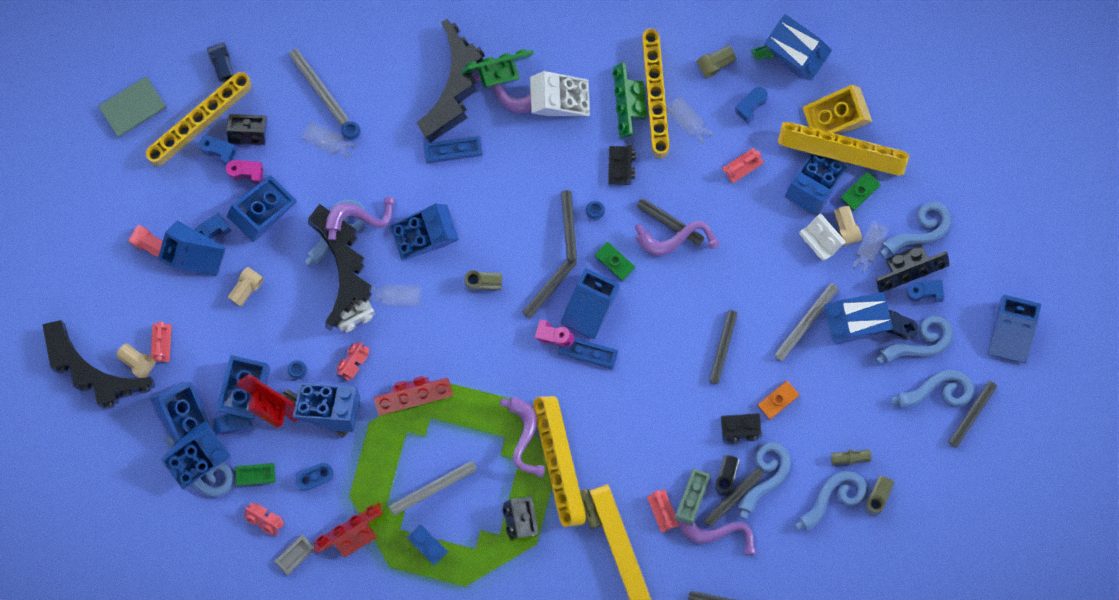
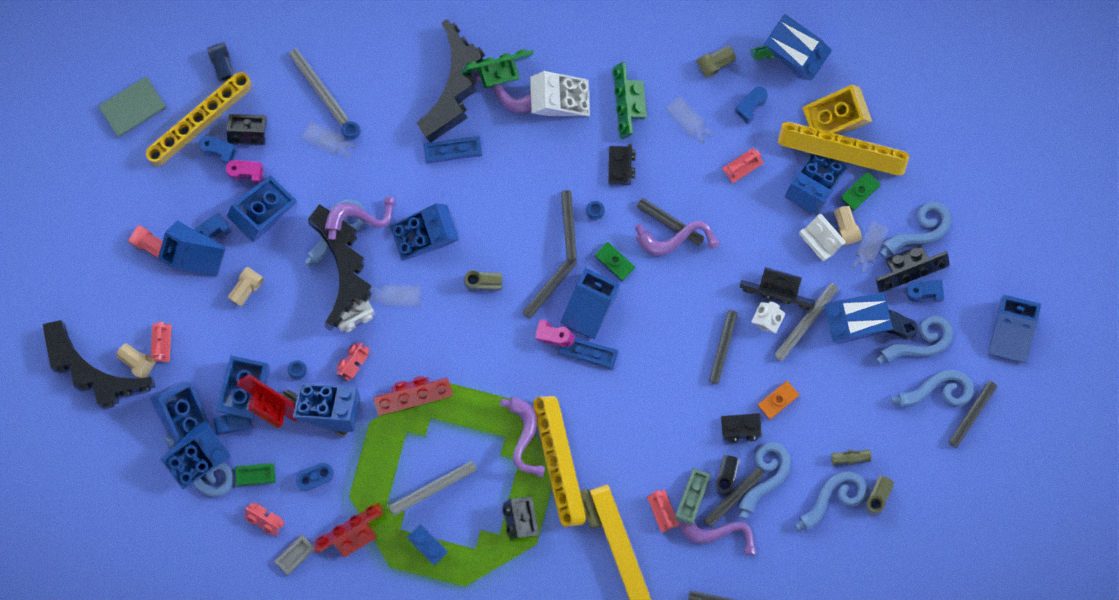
yellow beam [642,29,669,159] -> none
none -> black bracket [739,267,815,309]
none -> white brick [751,301,786,334]

